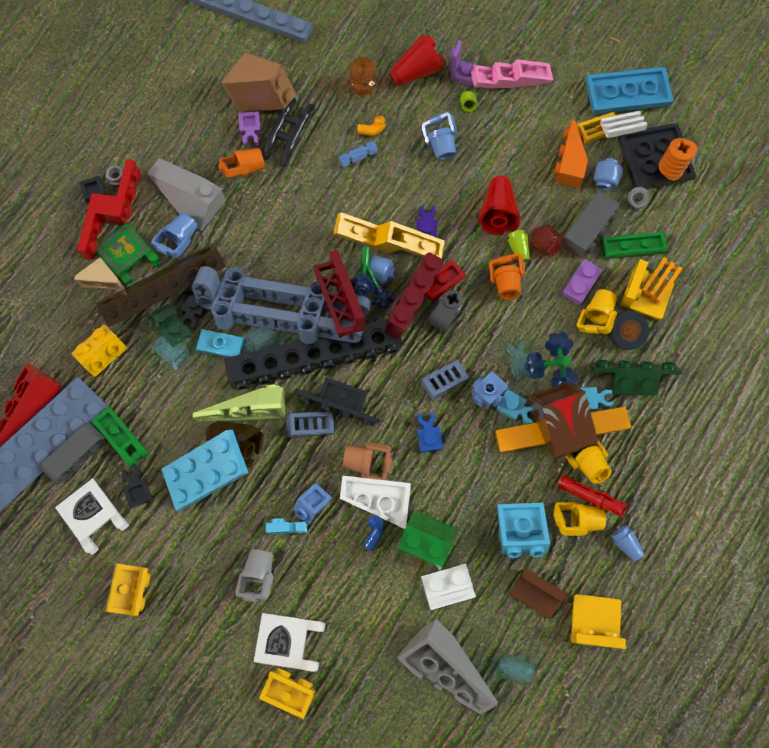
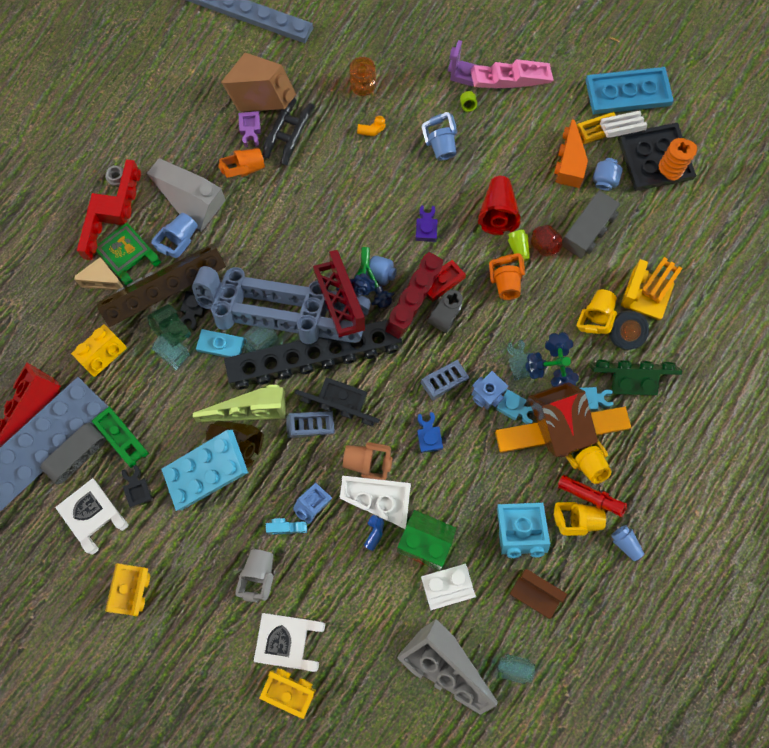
black plate [79,176,106,203] -> none
yellow bracket [333,212,445,258] -> none
medium blue axle [338,141,377,167] -> none
red cone [389,34,447,86] -> none
medium lavender plate [562,259,603,305] -> none
yellow bracket [571,594,626,649] -> none
green tile [600,231,668,260] -> none
light grey plate [628,187,650,208] -> none

